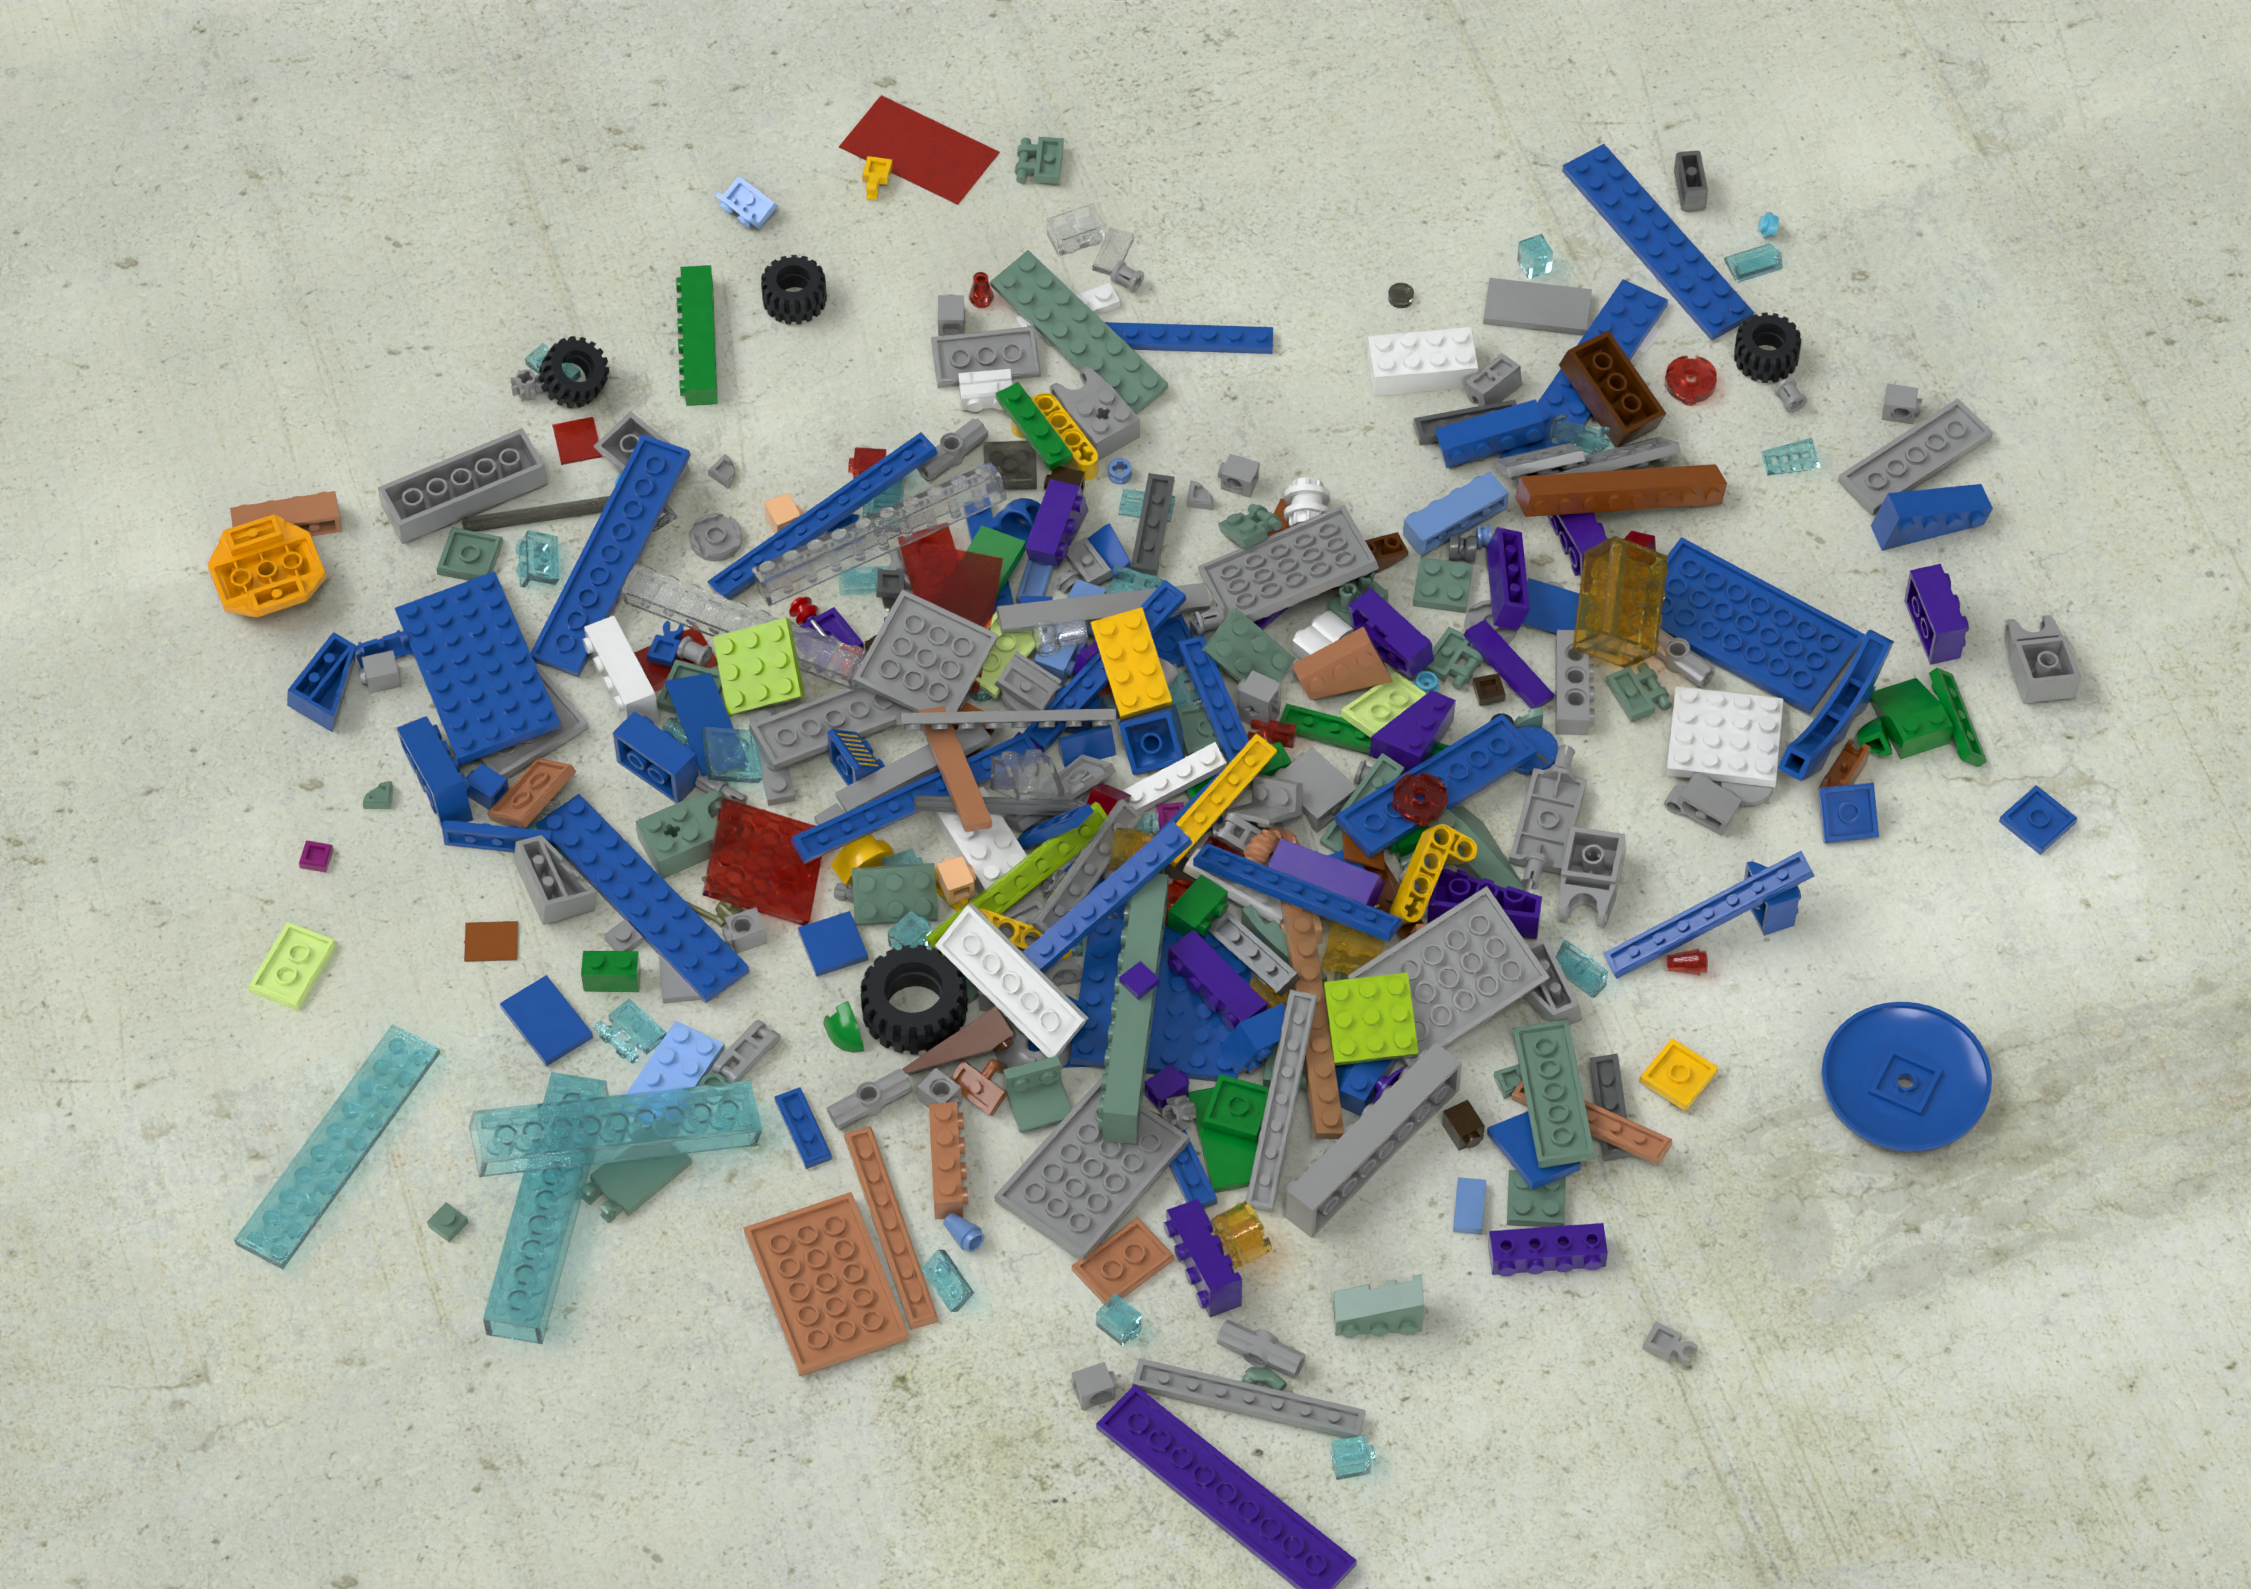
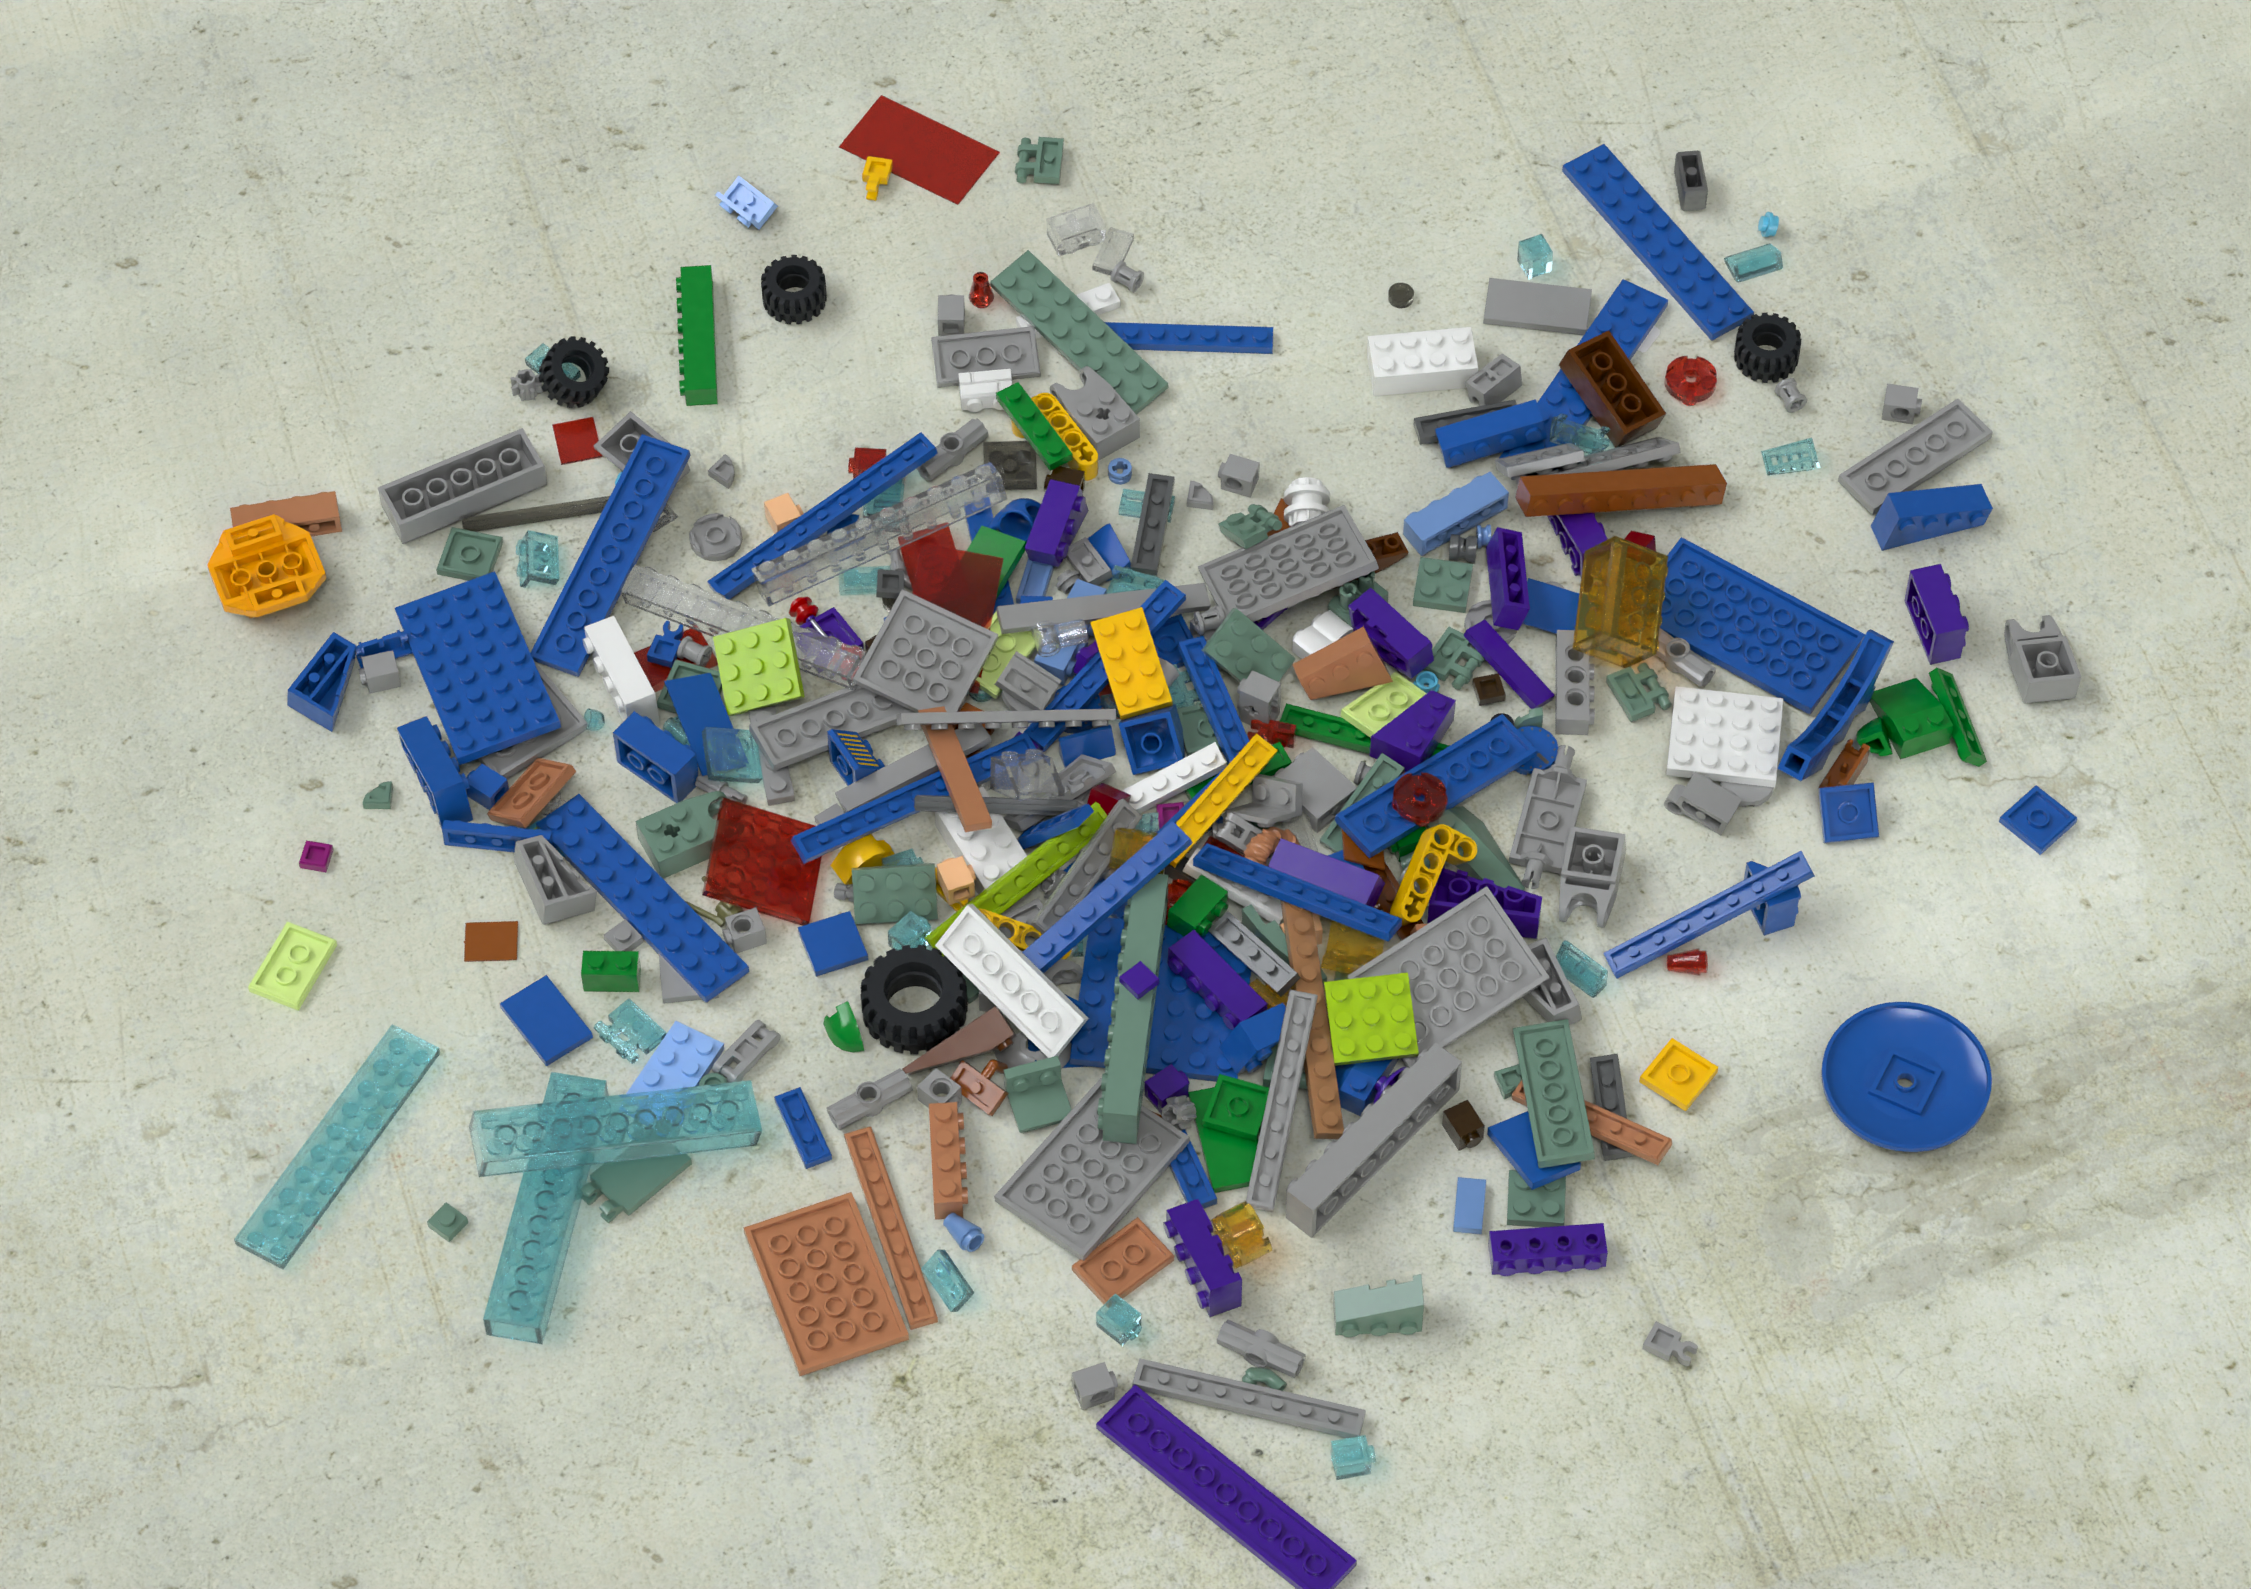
none -> clear light blue hinge [584,708,605,731]

